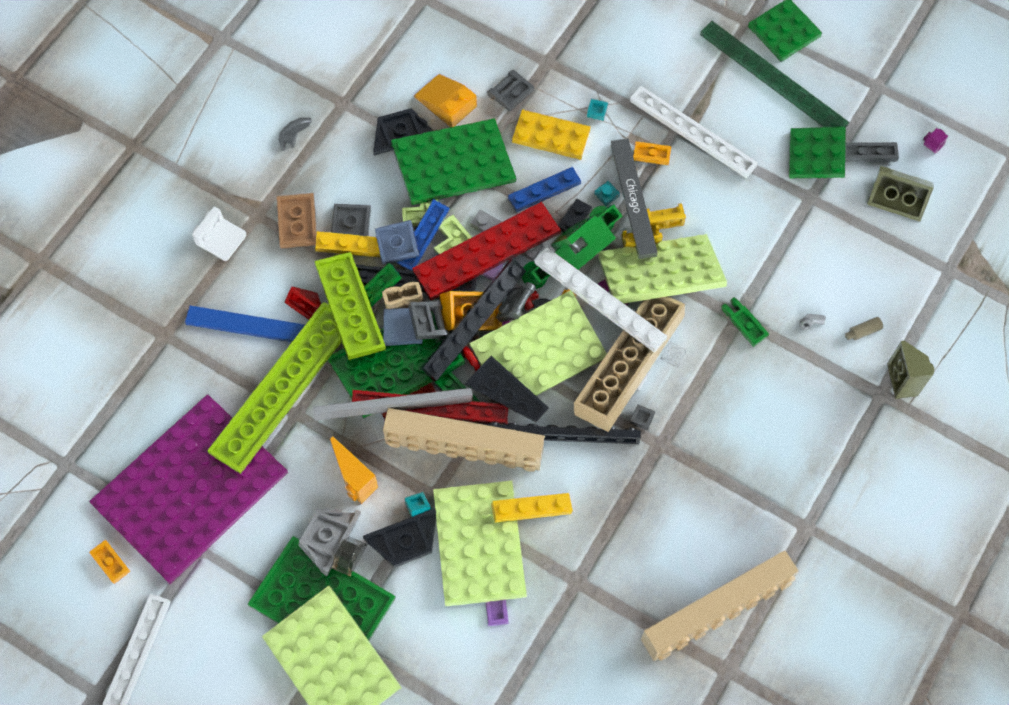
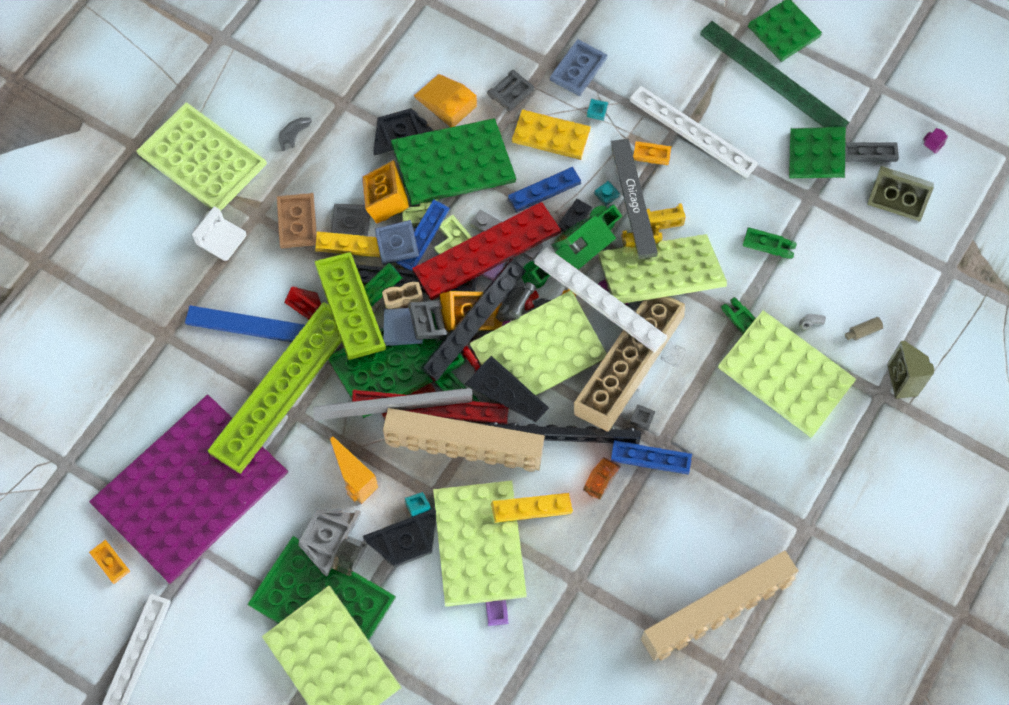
none -> yellowish green plate [137,102,267,211]
none -> light orange slope [362,160,409,224]
none -> sand blue plate [550,39,608,96]
none -> clear orange slope [583,457,621,500]
none -> blue plate [611,441,692,475]
none -> yellowish green plate [717,310,856,438]
none -> green hinge [742,227,797,259]

